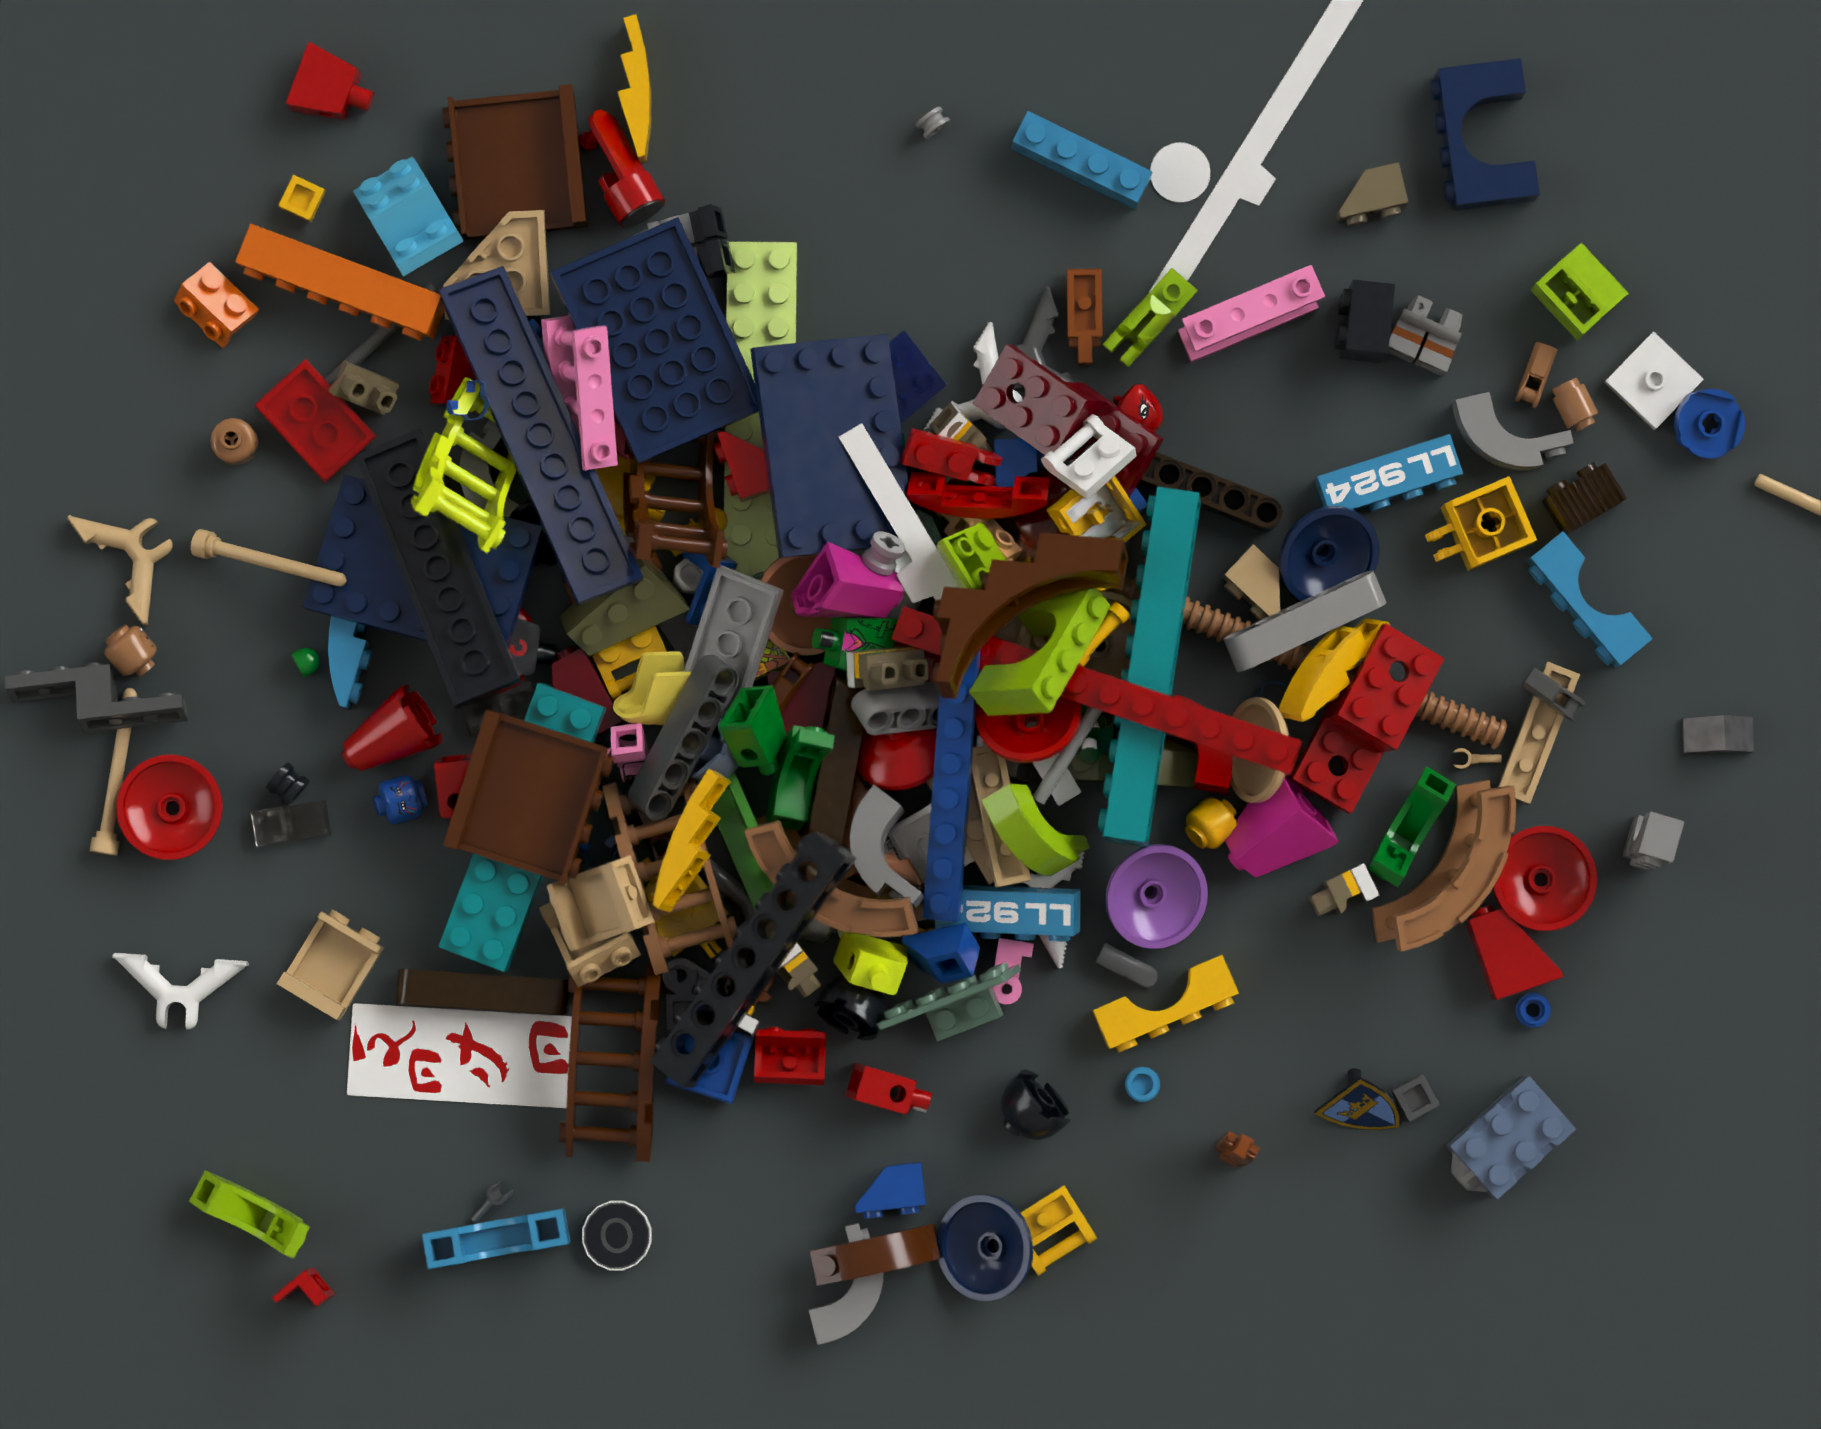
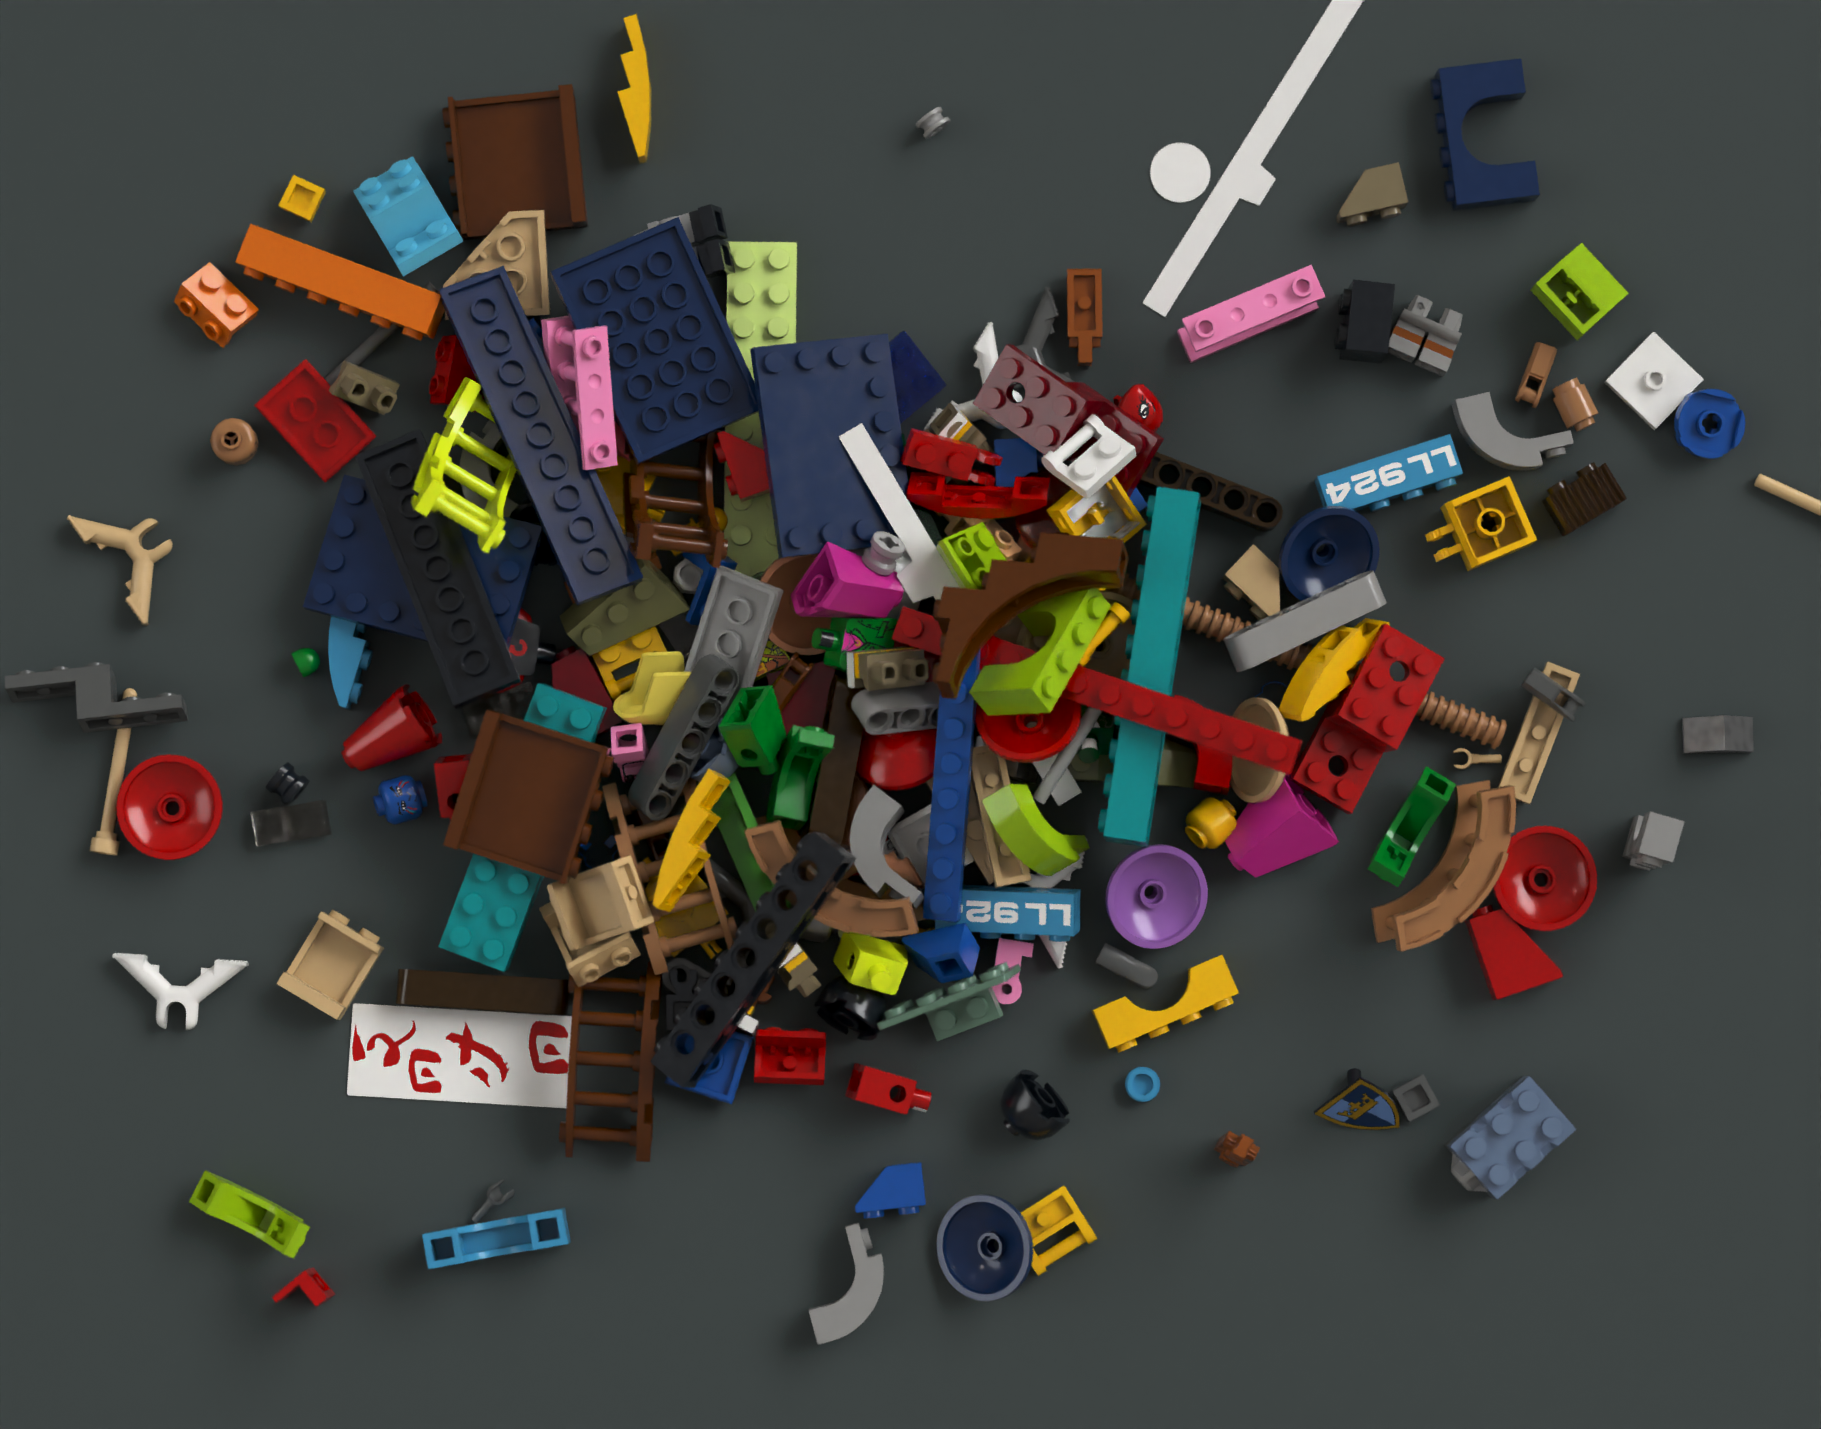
medium nougat head [104,624,157,677] -> none
tan piece [191,529,347,587] -> none
red torso [286,42,374,120] -> none
blue piece [447,380,489,420] -> none
red piece [579,110,665,227] -> none
black tile [582,1201,652,1270] -> none
reddish brown arch [810,1224,940,1286] -> none
dark azure brick [1011,111,1153,210] -> none
lime plate [1103,268,1198,368] -> none
dark tan hips [1309,864,1379,916] -> none
blue plate [1515,993,1551,1028] -> none
dark azure arch [1526,531,1653,668] -> none

